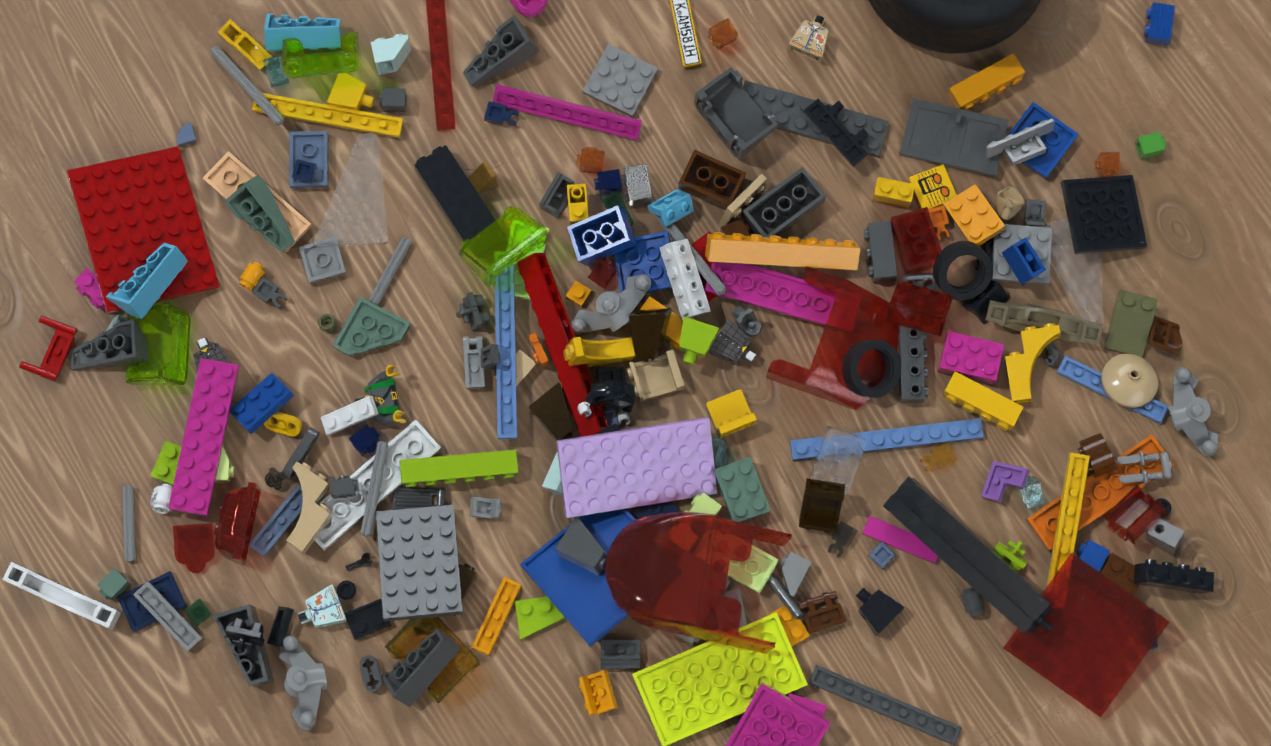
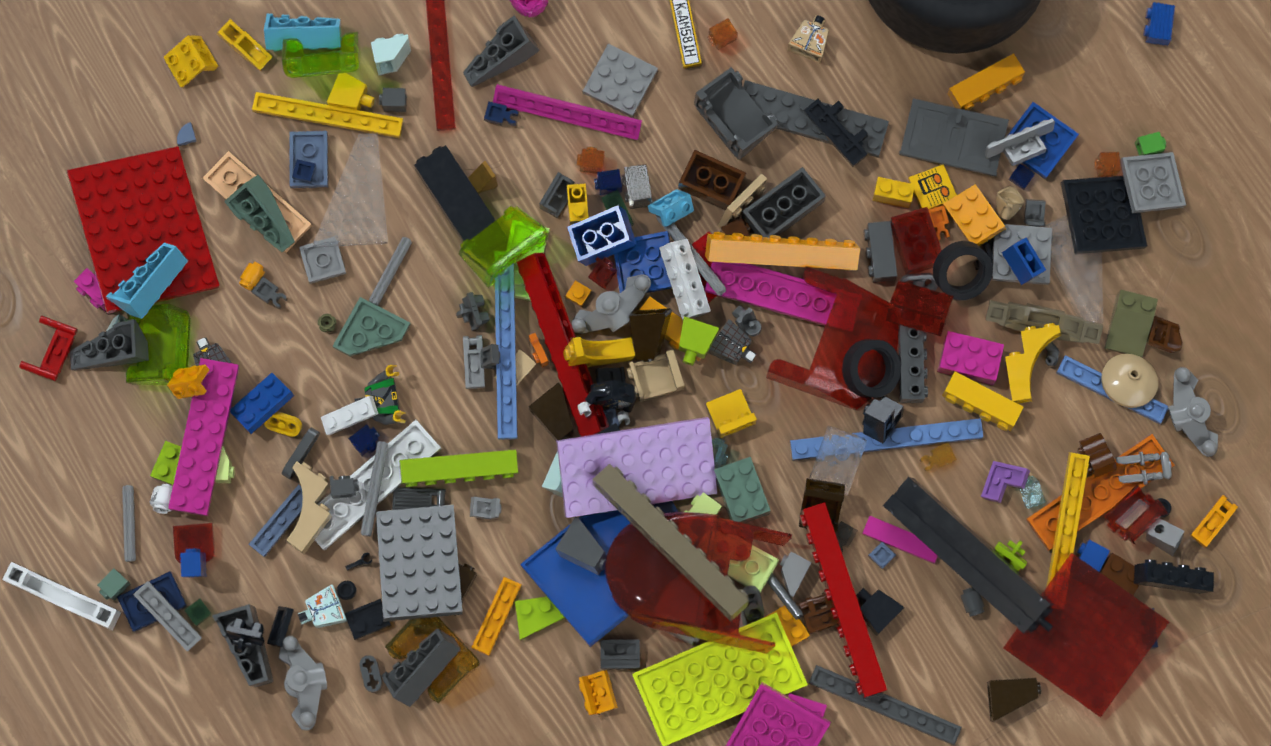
light grey axle [210,45,284,126] -> none
clear red windscreen [214,482,261,565] -> none
clear light blue bracket [263,55,289,88] -> none
clear smoke plate [265,468,285,490] -> none
black panel [963,280,1009,324] -> none
none -> yellow bracket [163,35,219,87]
none -> light orange bracket [167,364,209,399]
none -> blue brick [180,549,207,578]
none -> dark tan brick [593,464,749,621]
none -> dark grey plate [742,586,765,622]
none -> red brick [799,503,887,698]
none -> black brick [862,396,904,444]
none -> dark brown slope [987,678,1041,722]
none -> clear blue tile [1009,164,1035,190]
none -> light grey plate [1119,152,1186,213]
none -> light orange plate [1190,495,1238,548]

